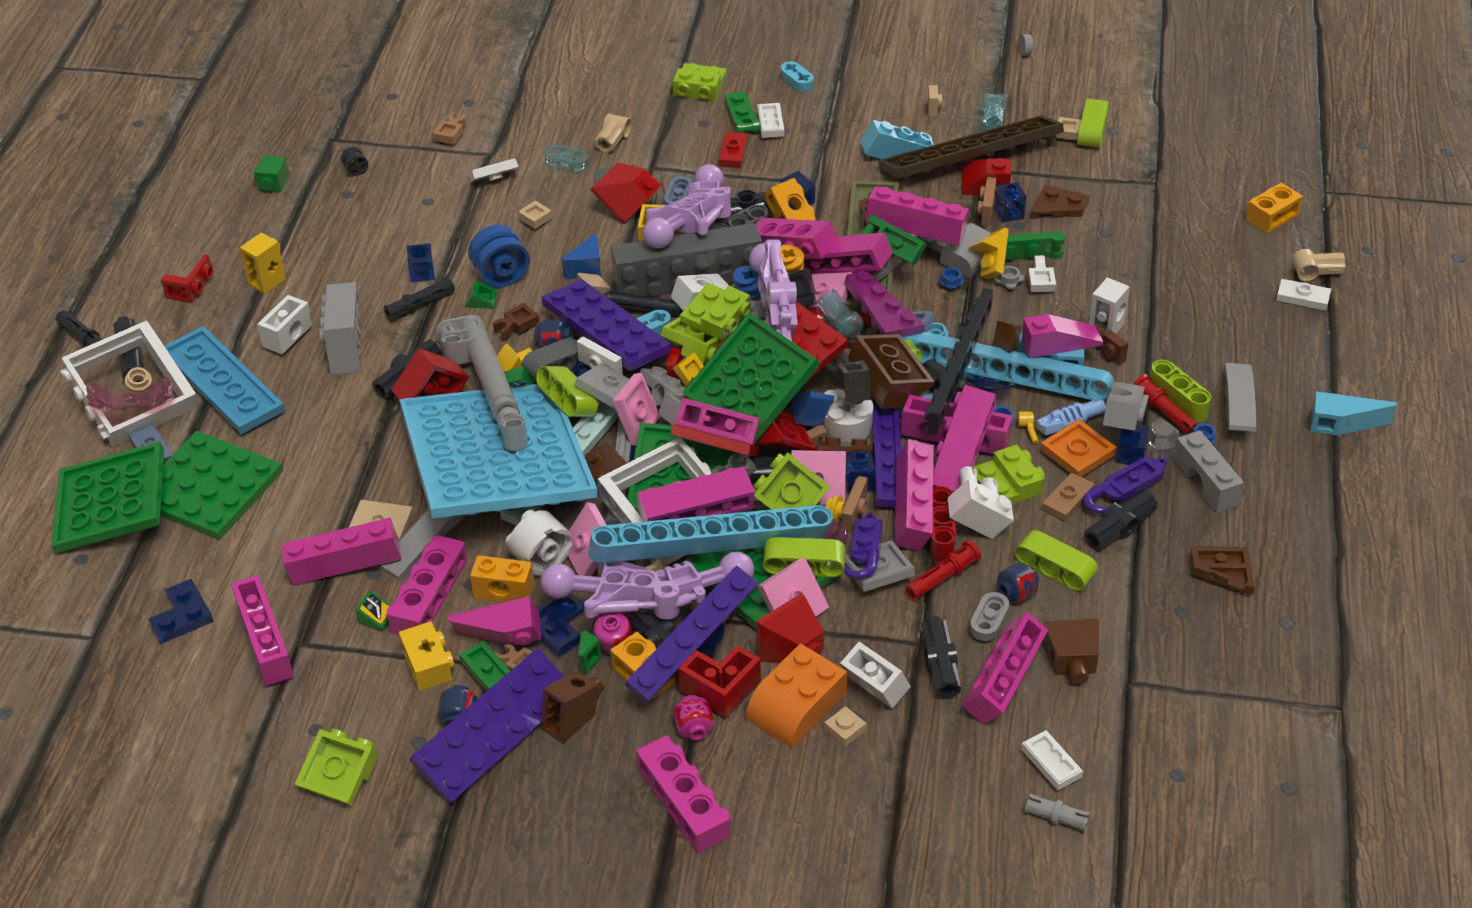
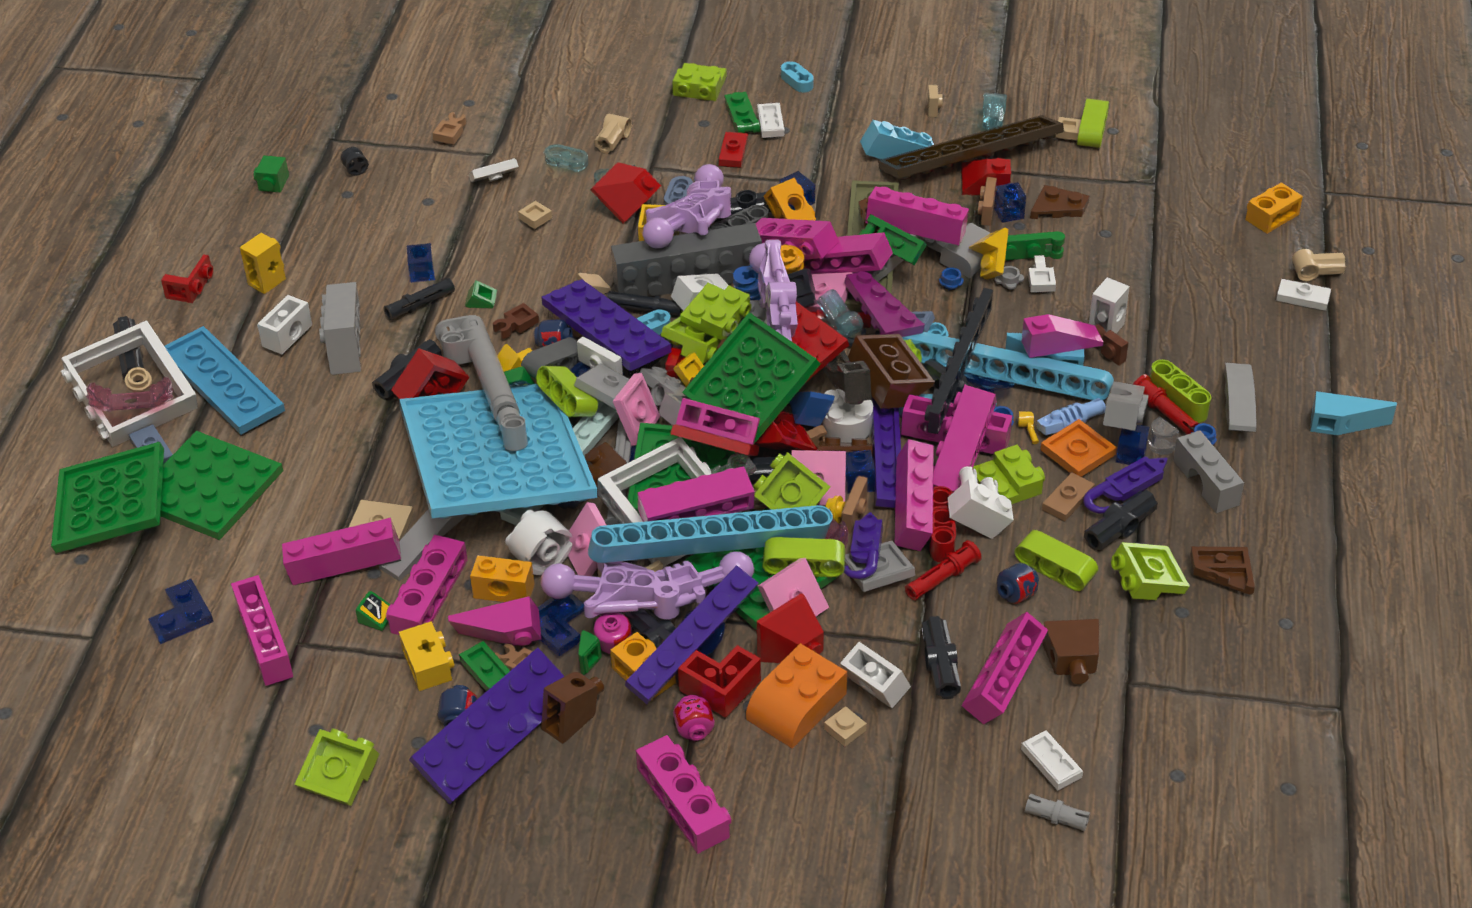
black pin [55,310,103,347] -> none
blue wheel [468,225,530,288] -> none
blue slope [562,234,601,279] -> none
light grey plate [970,592,1009,641] -> none
reddish brown slope [992,320,1022,351] -> none
light grey tile [1018,34,1033,56] -> none
none -> lime plate [1111,542,1190,600]

